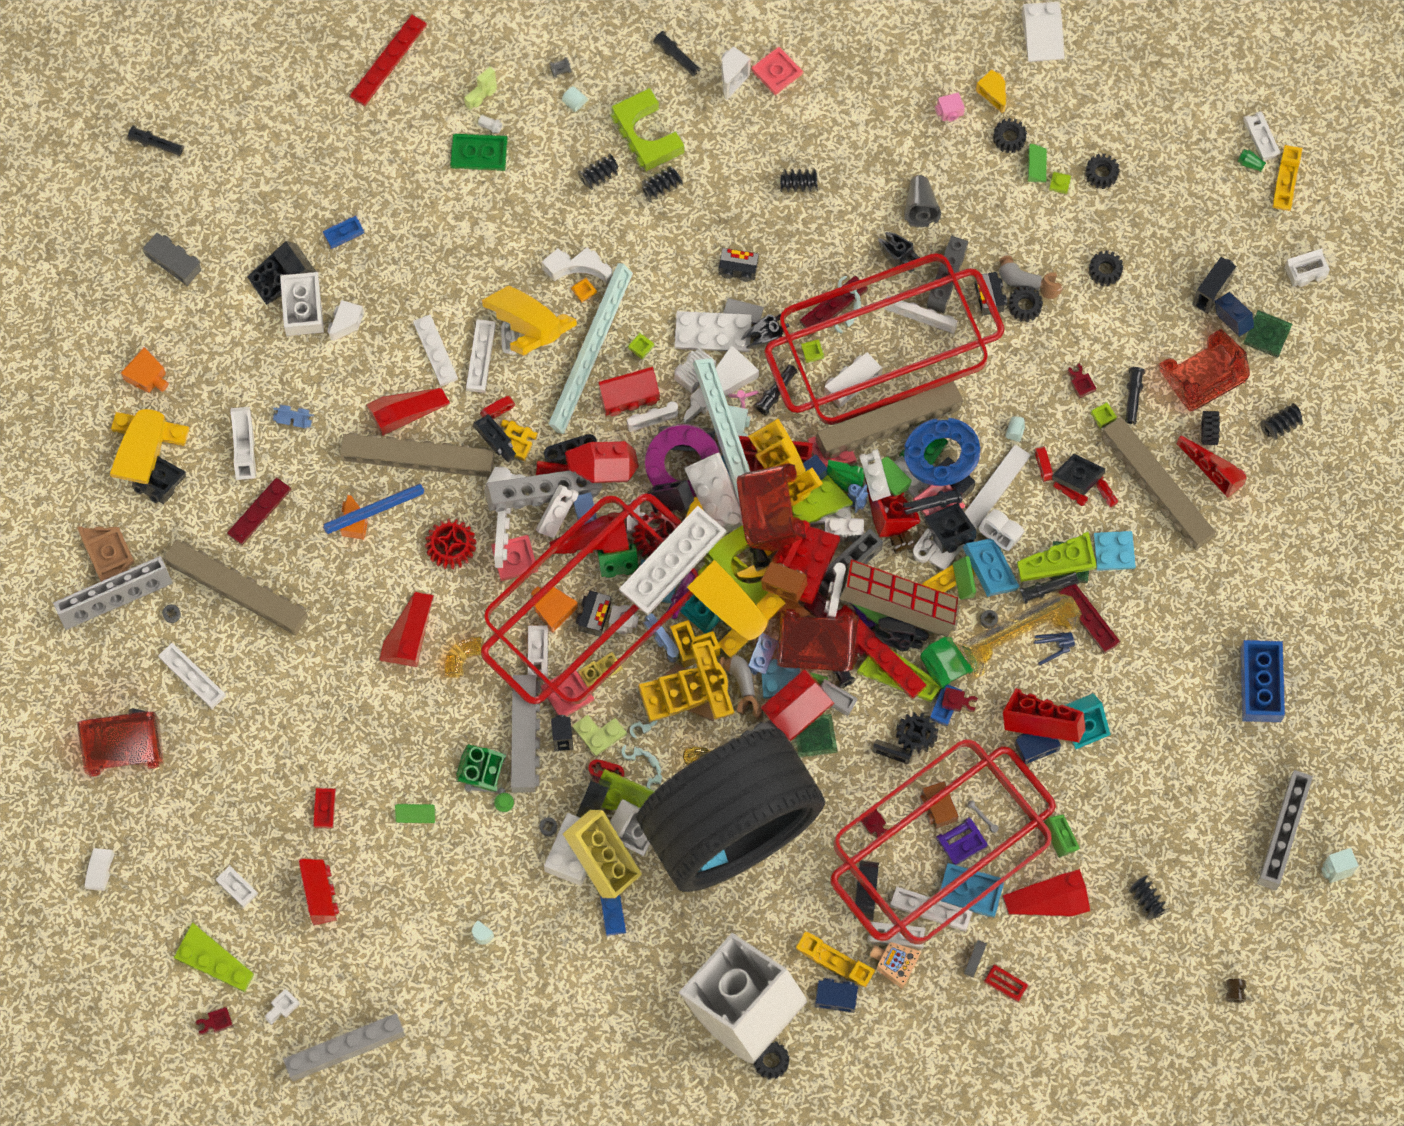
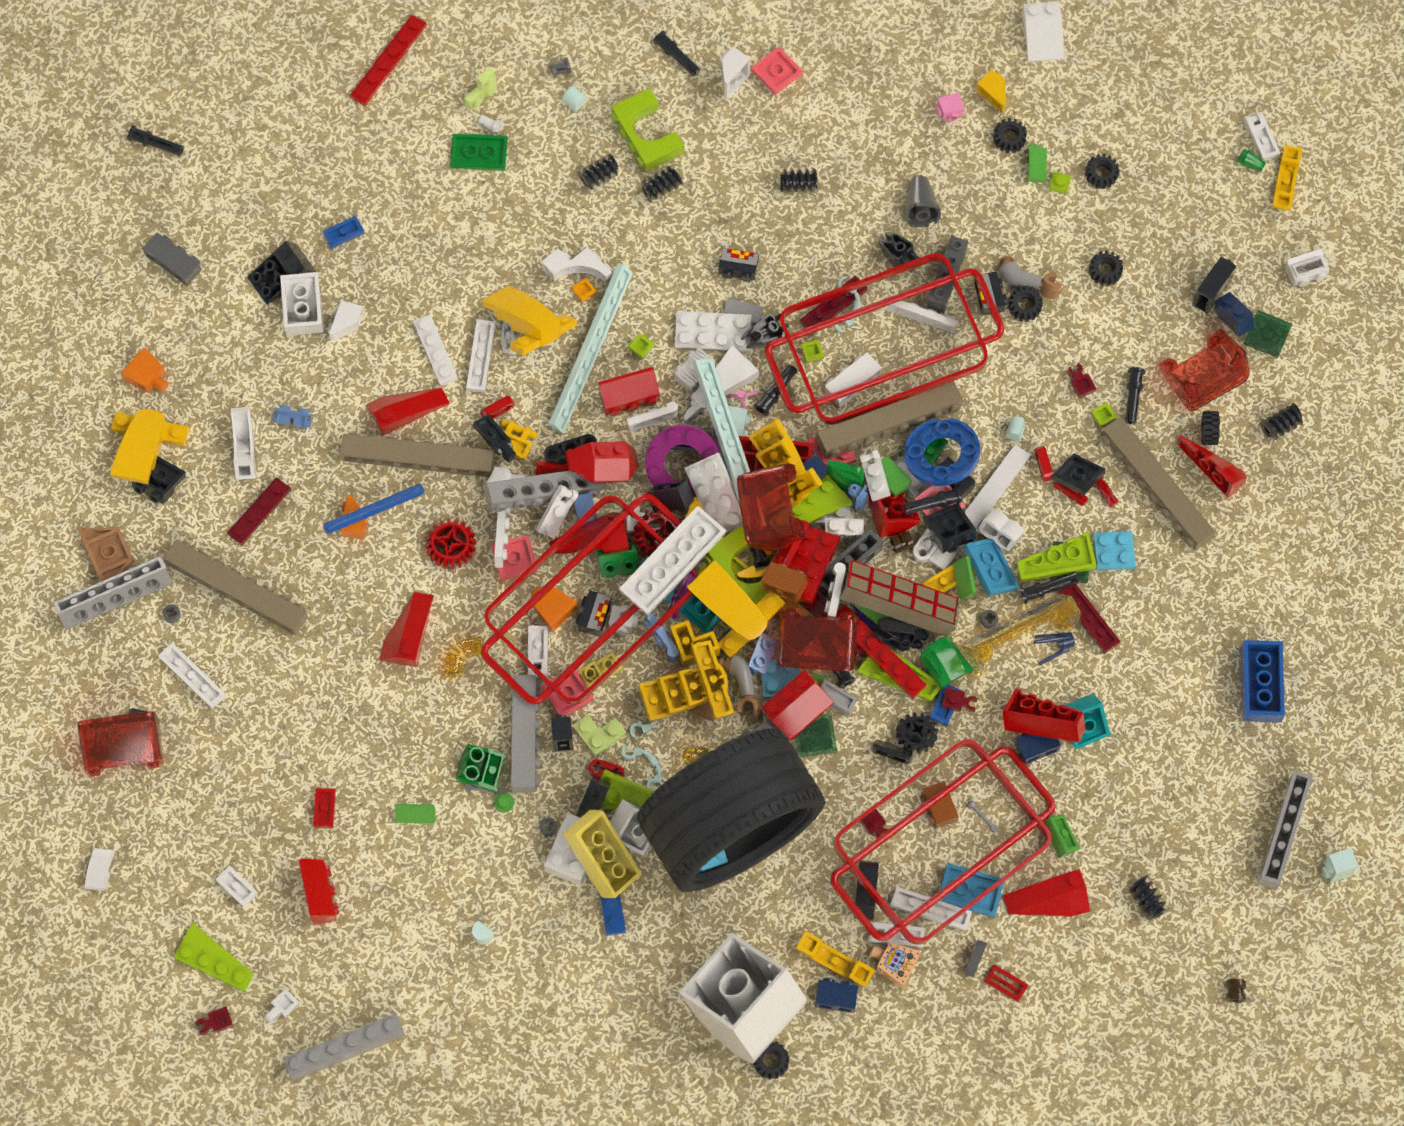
dark purple plate [936,817,988,865] -> none

